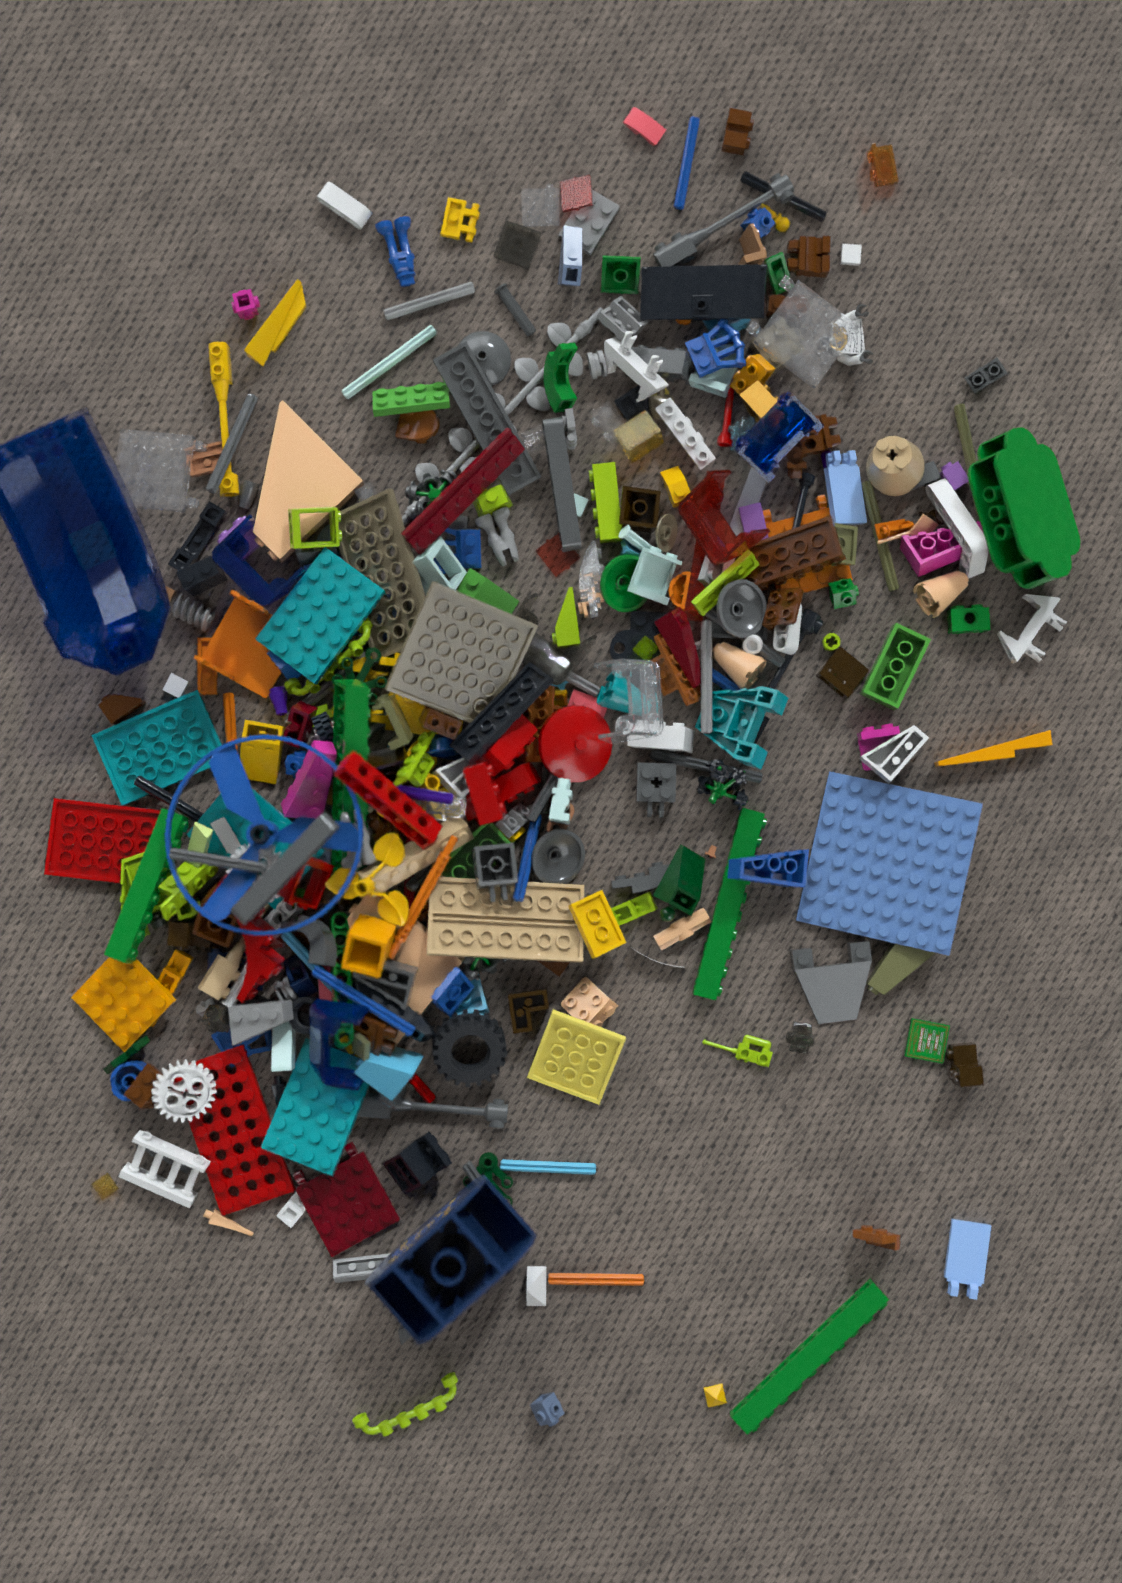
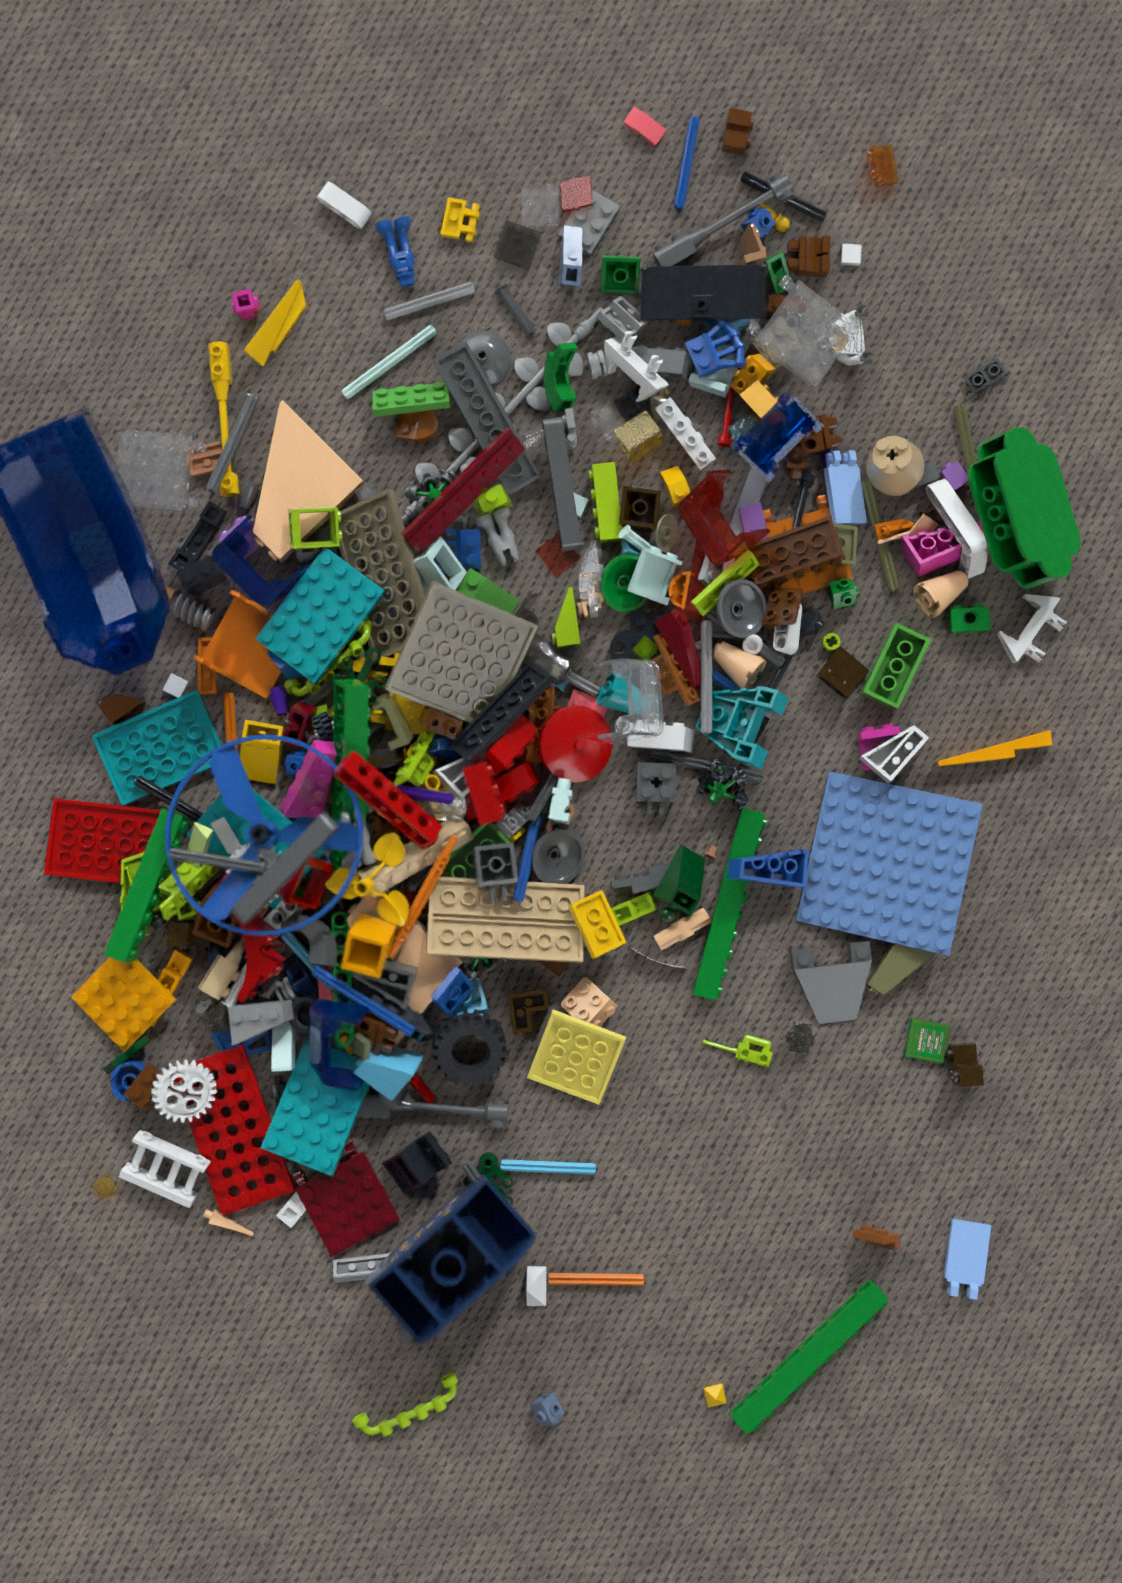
yellow slope [554,690,568,706] -> none

